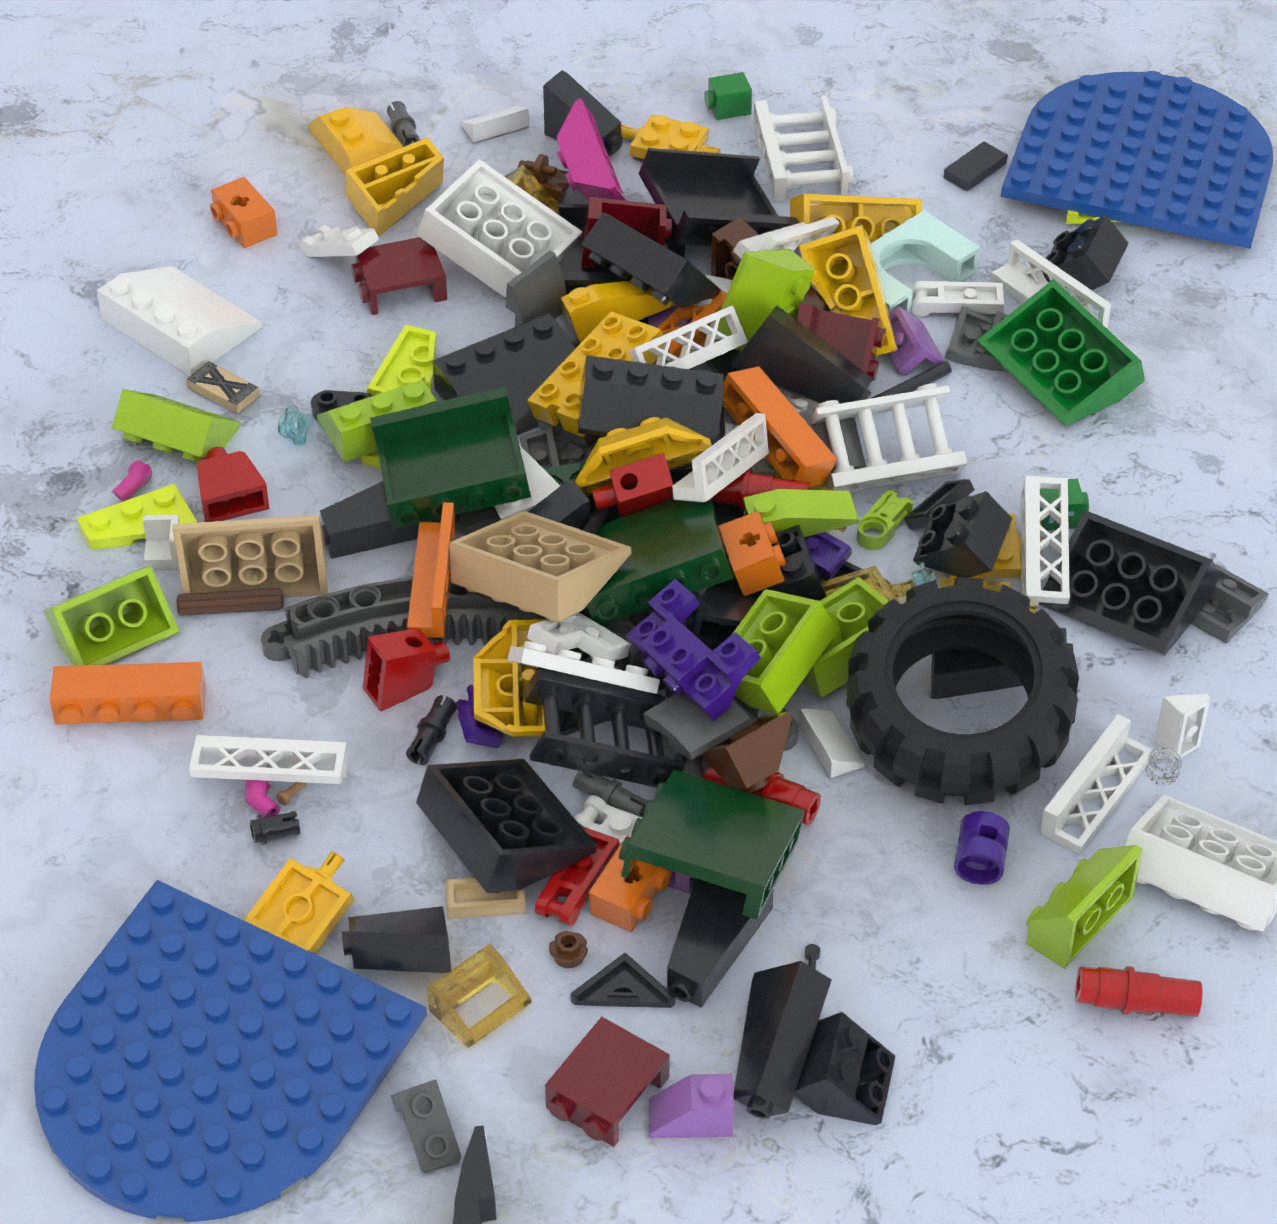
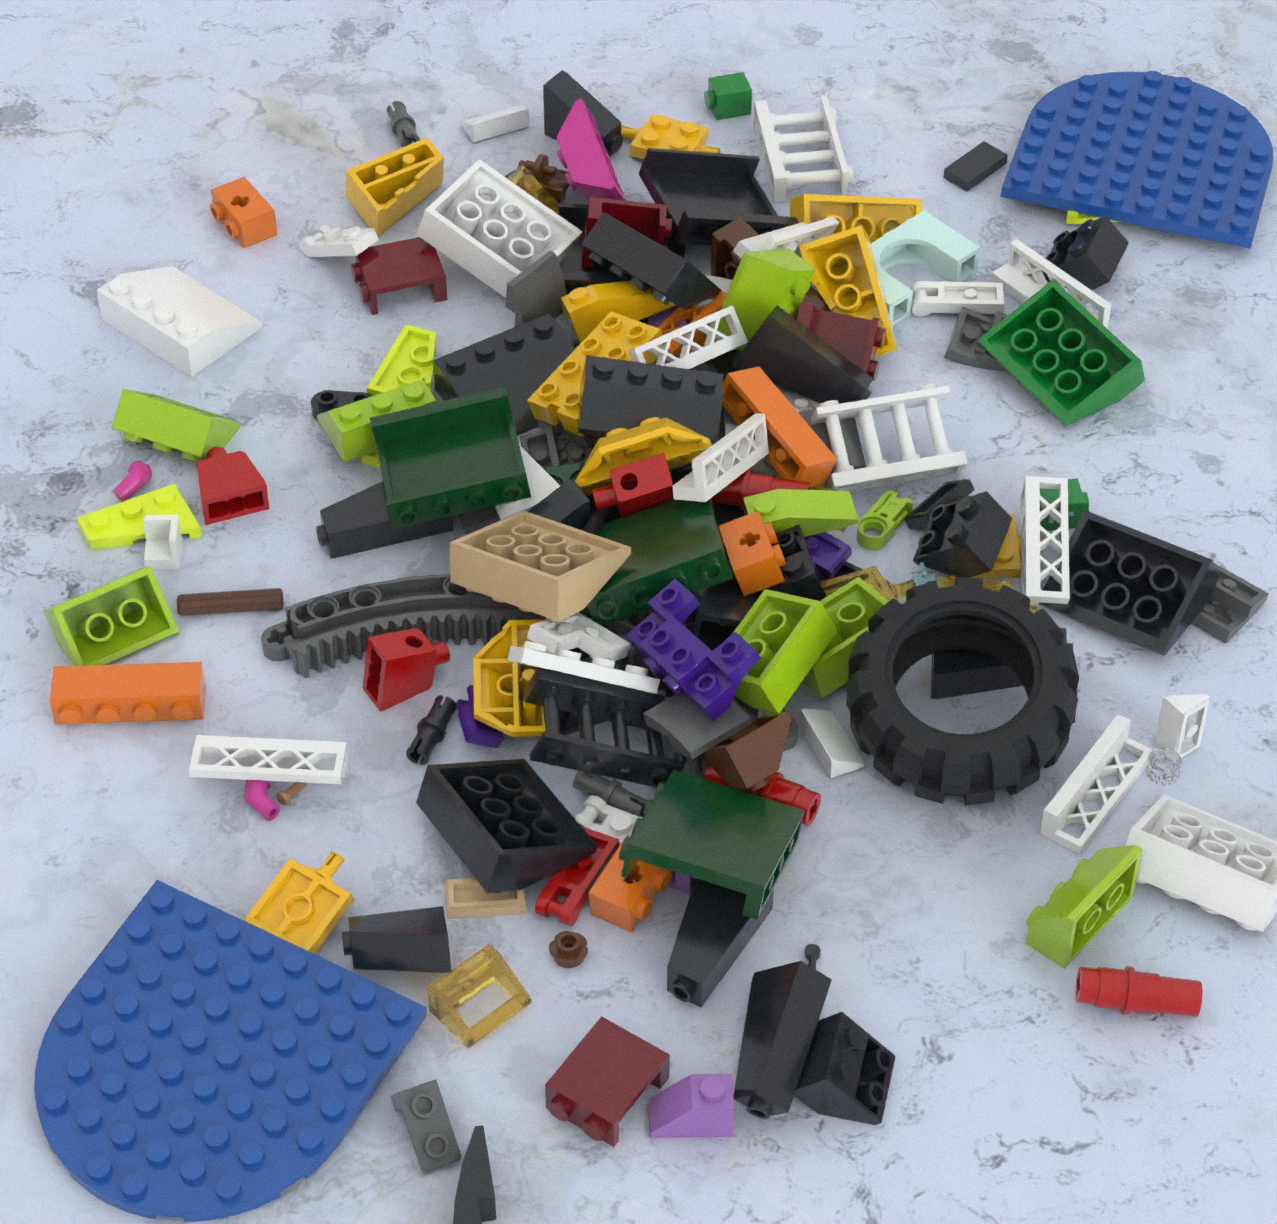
tan slope [172,515,328,598] -> none
tile [186,361,260,414] -> none
black pin [250,811,300,845] -> none
clear light blue plate [278,405,314,445] -> none
yellow wedge [308,107,403,176] -> none
orange fence [407,502,456,638] -> none
black tile [570,953,676,1008] -> none
black bar [869,361,952,399] -> none
medium lavender panel [889,306,944,376] -> none
dark purple wheel [954,811,1010,885] -> none

